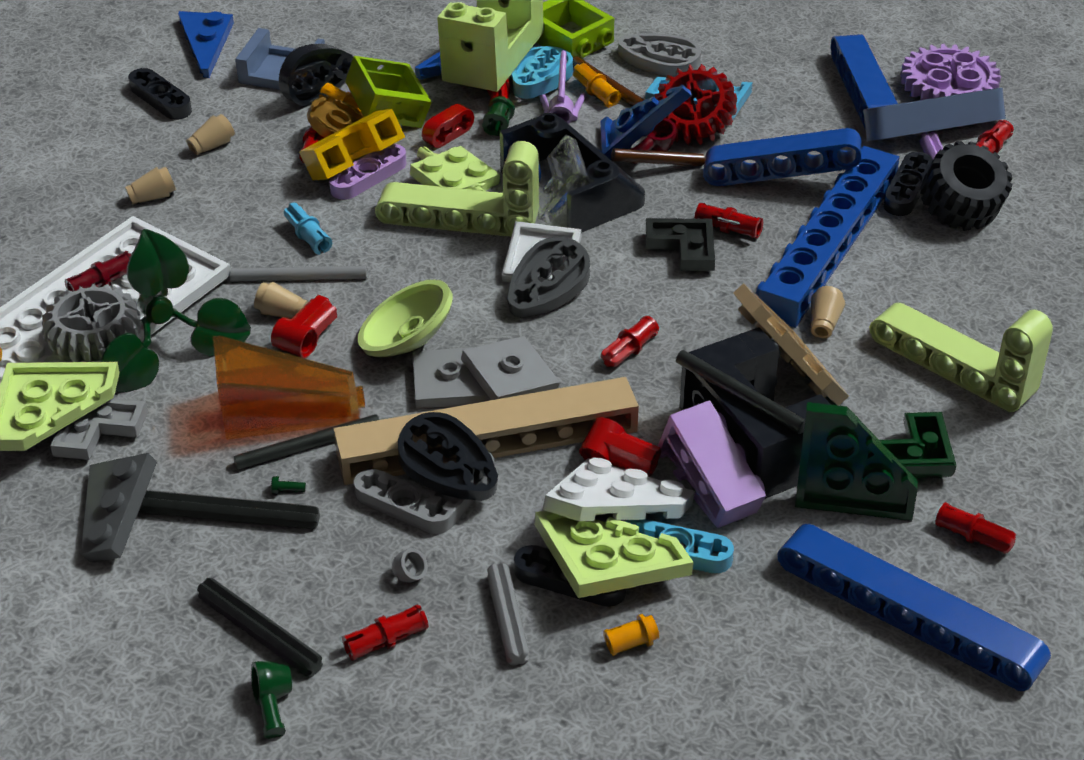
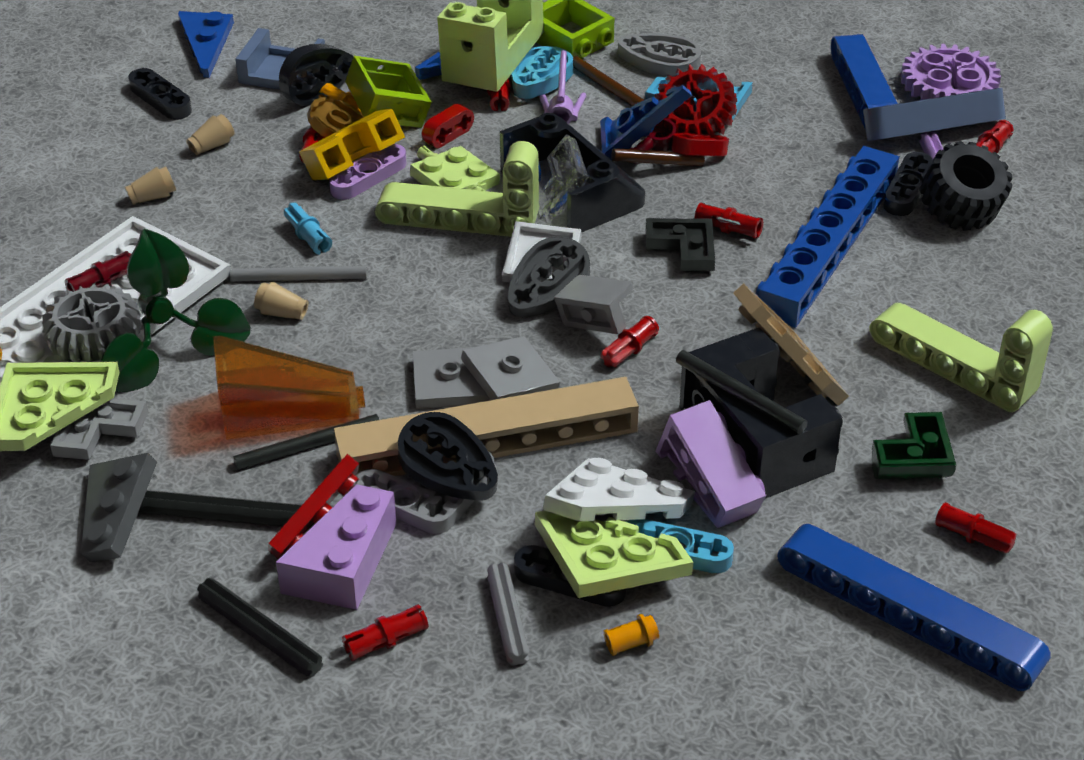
dark green bar [251,661,292,739] -> none
red piece [271,295,337,358] -> none
dark green piece [271,476,306,495] -> none
yellowish green dish [358,279,453,357] -> none
light grey hinge [392,548,428,583] -> none
dark green bush [482,96,515,136] -> none
light orange axle [572,63,621,108] -> none
red piece [579,417,661,477] -> none
blue beam [703,128,861,186] -> none
dark green plate [795,402,918,521] -> none
tan cone [811,286,845,338] -> none
none -> red plate [268,454,359,559]
none -> lavender wedge [276,484,397,610]
none -> light grey panel [554,275,634,335]
none -> red beam [671,133,729,156]

